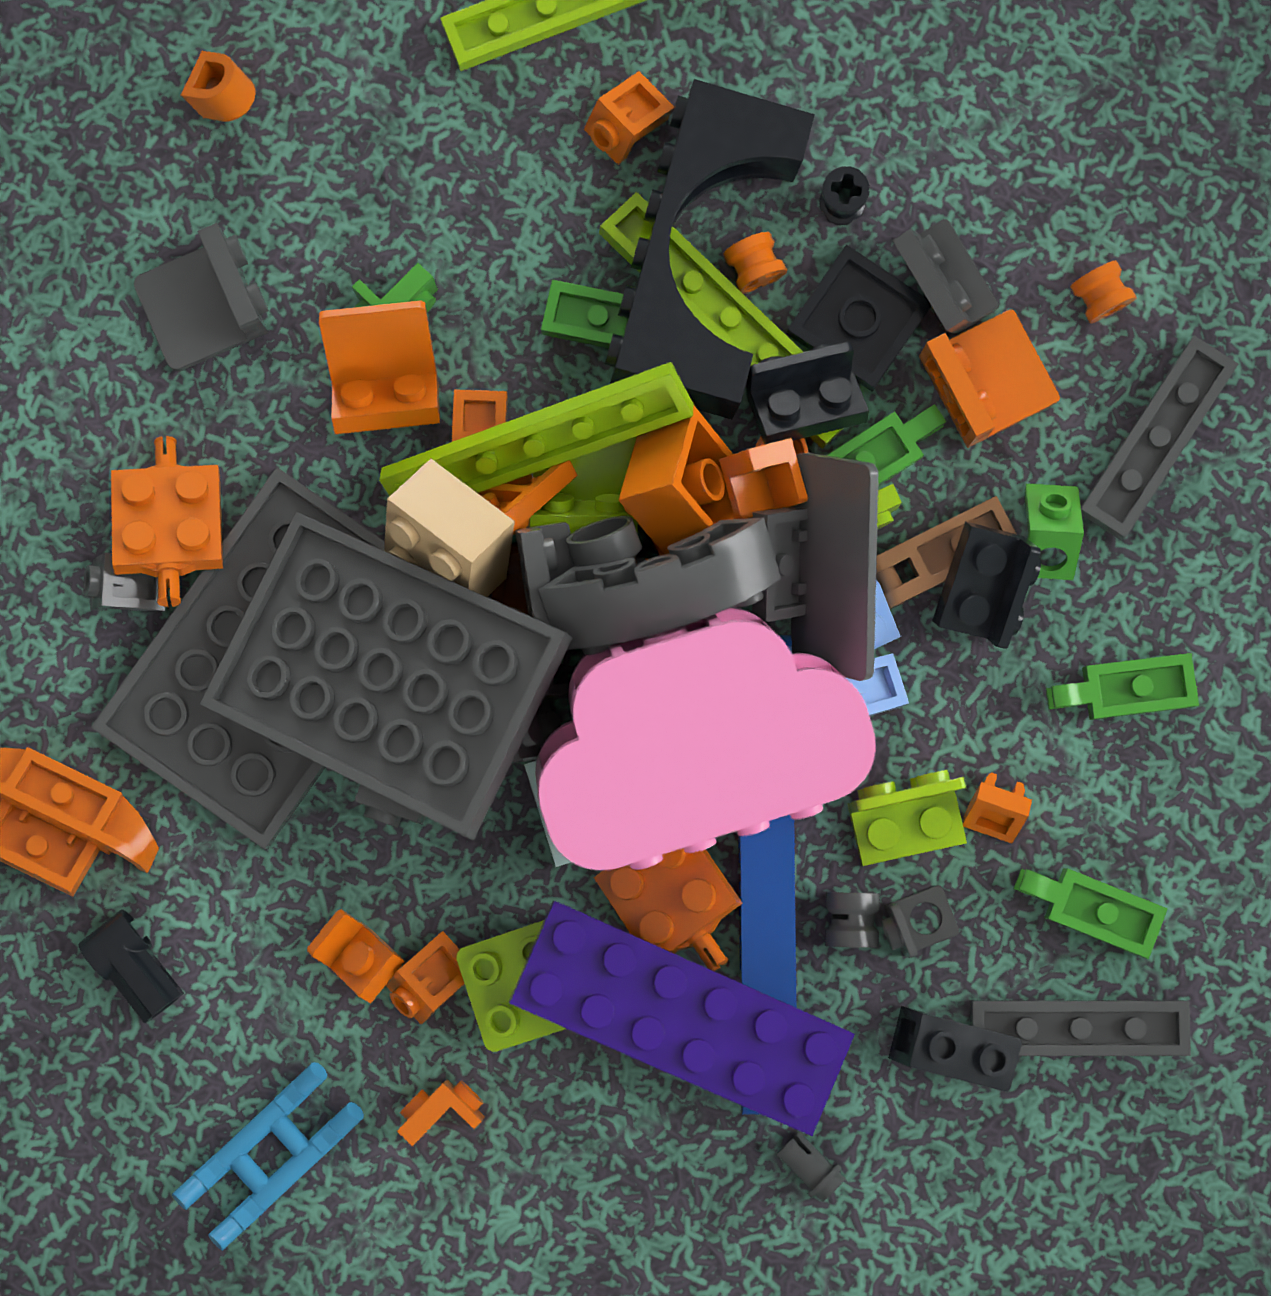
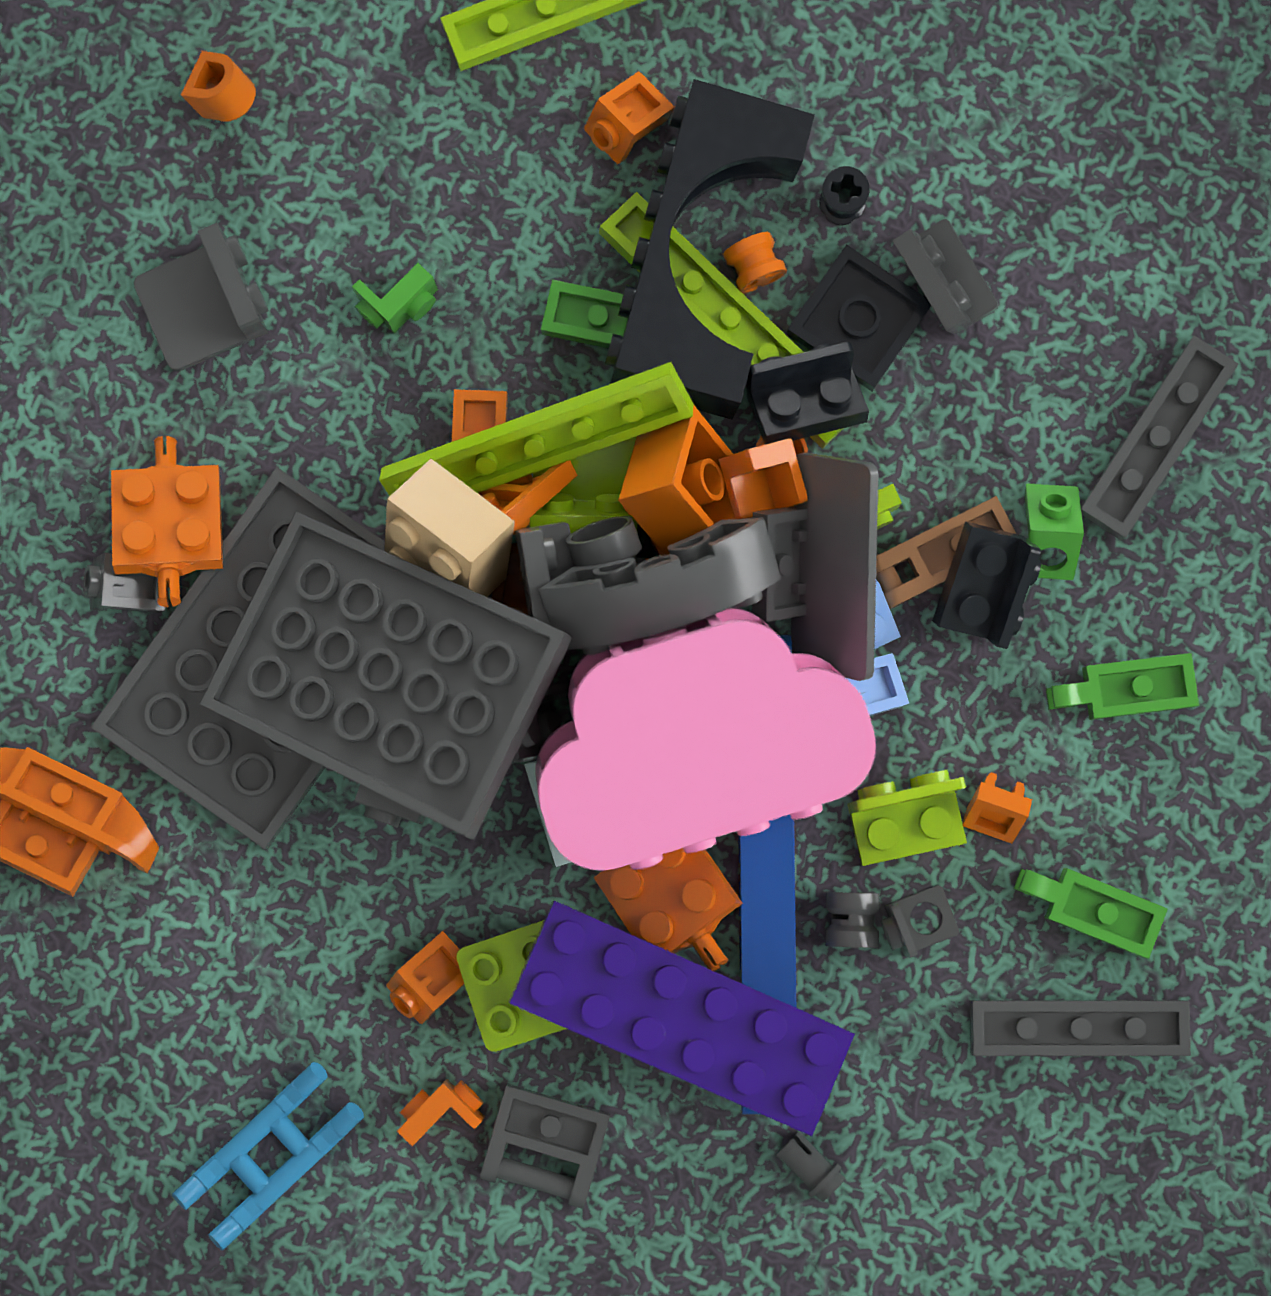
black piece [78,909,184,1023] -> none
orange bracket [307,909,405,1004] -> none
orange bracket [319,301,440,434] -> none
bright green plate [826,404,946,487] -> none
black bracket [888,1006,1022,1092] -> none
orange bracket [919,309,1060,448] -> none
orange wheel [1070,260,1137,324] -> none
none -> dark grey plate [480,1083,611,1209]

